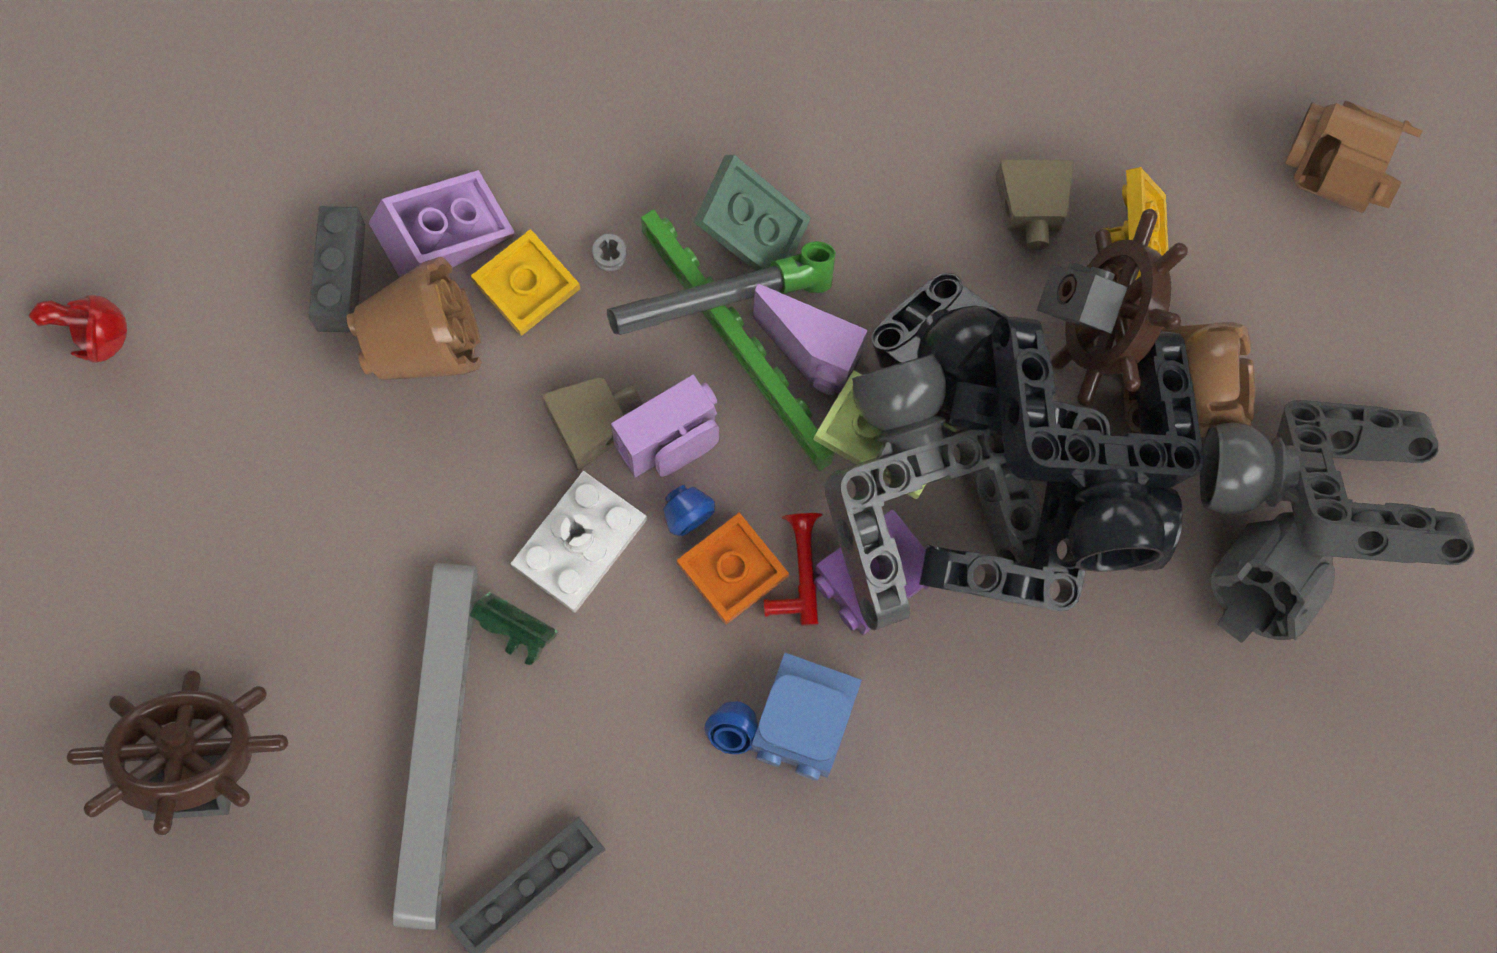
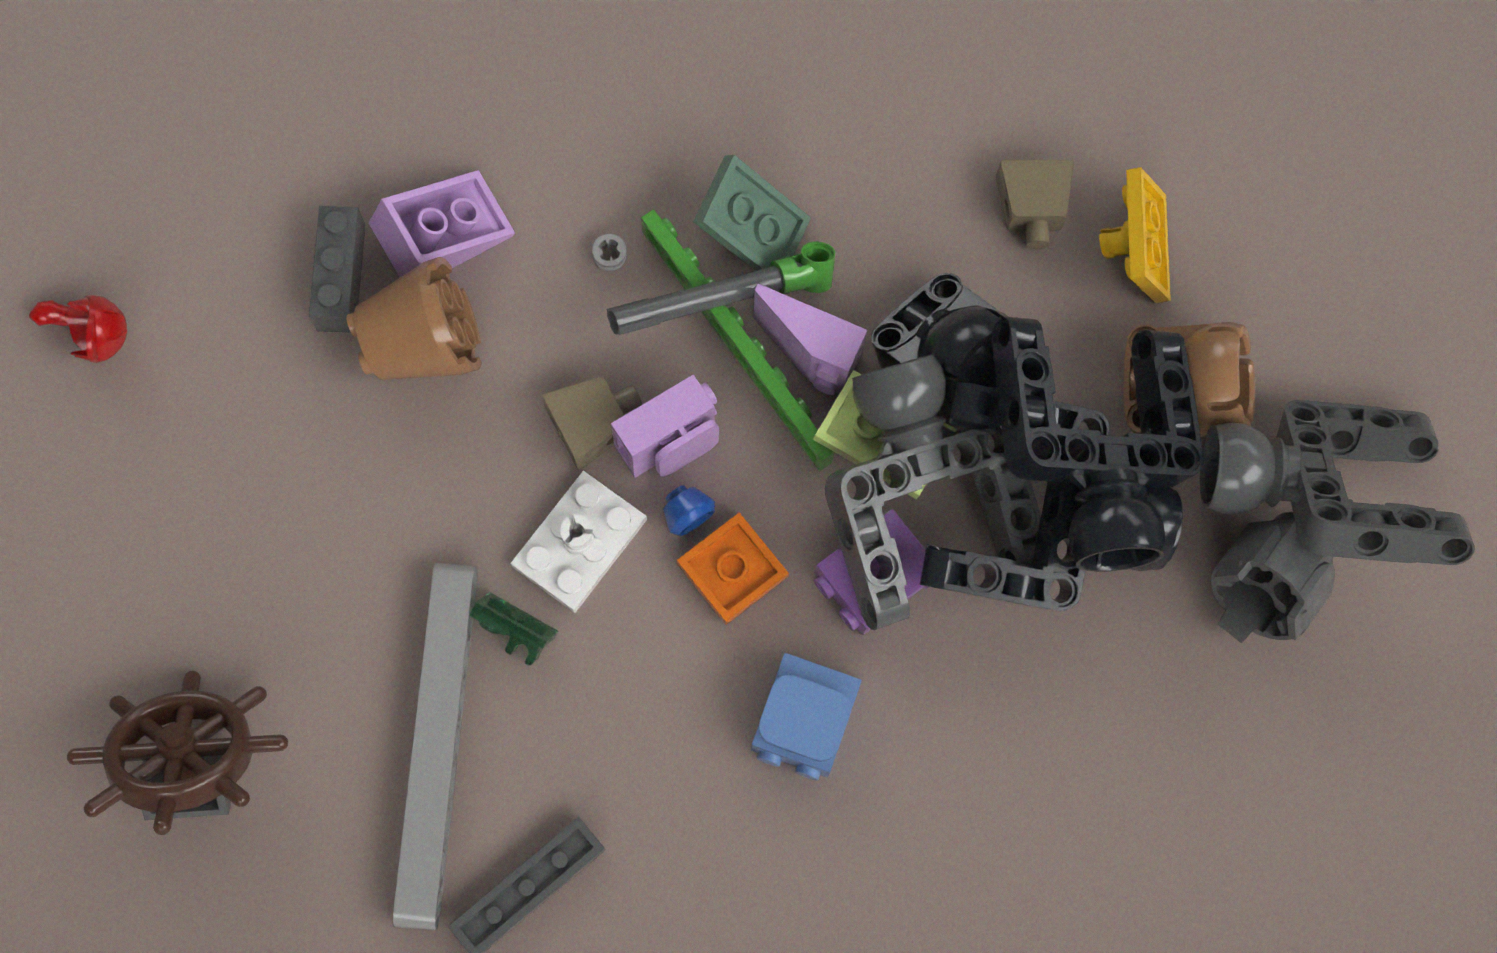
yellow plate [471,229,581,336] -> none
blue cone [704,701,758,754] -> none
red piece [764,513,823,626] -> none
reddish brown brick [1036,209,1188,406] -> none
medium nougat piece [1285,101,1423,213] -> none

